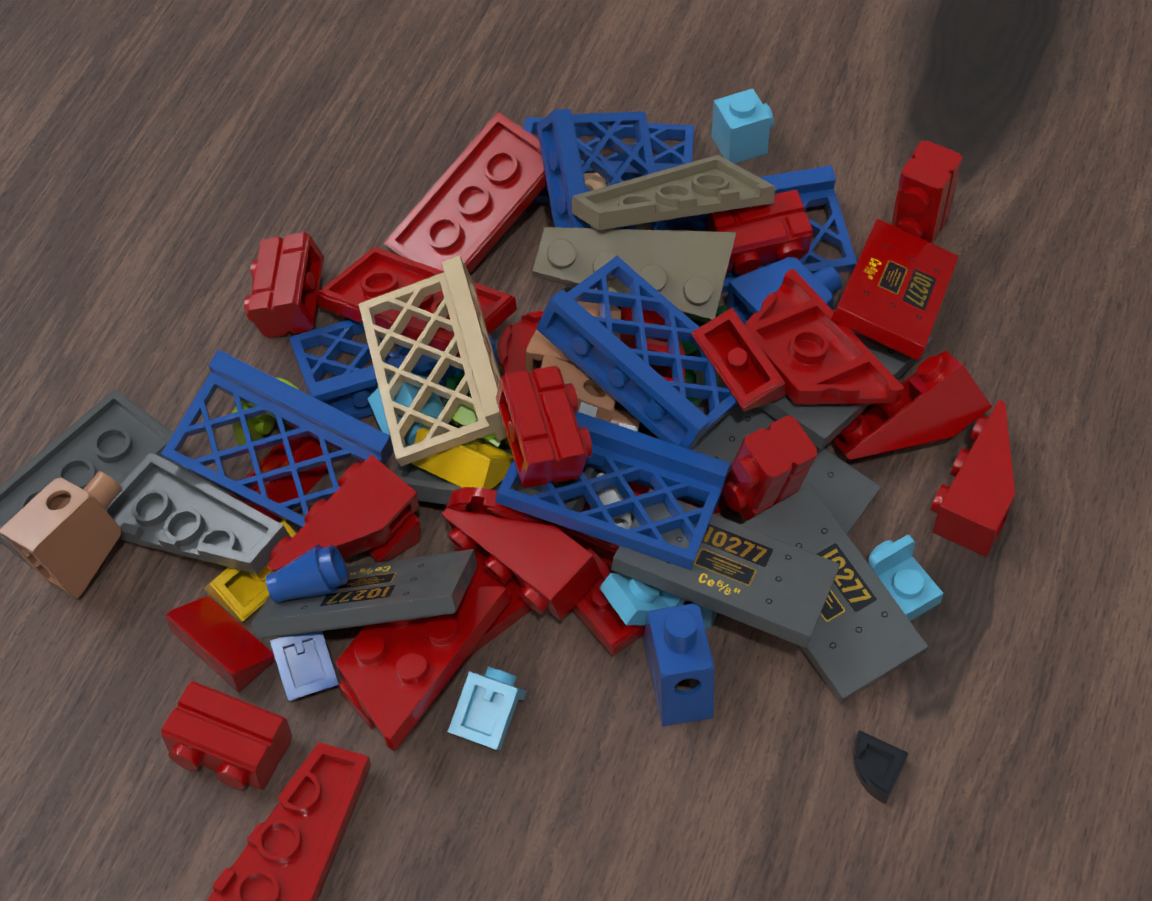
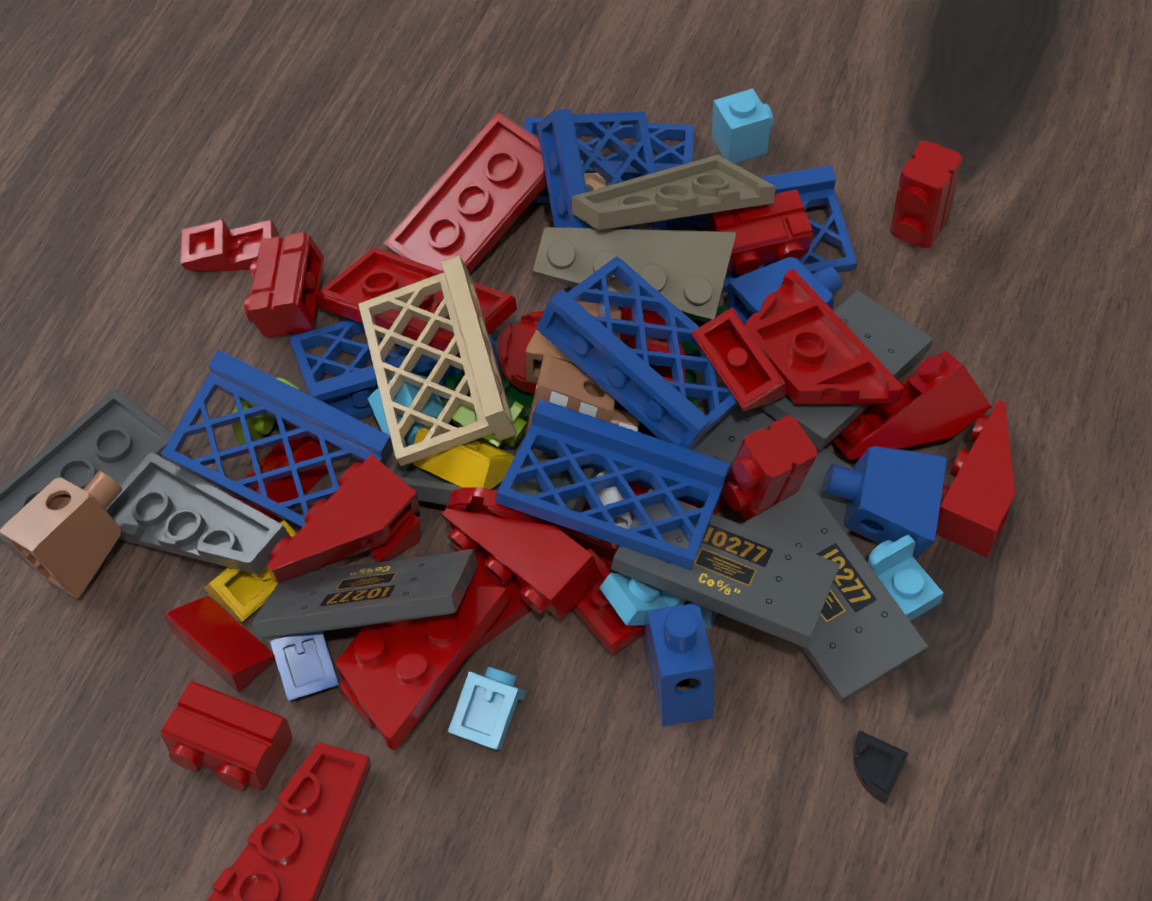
blue cone [266,544,348,604] -> none
red brick [496,366,592,488] -> none
red tile [831,218,959,360] -> none
none -> red slope [181,219,278,272]
none -> blue torso [823,446,947,560]

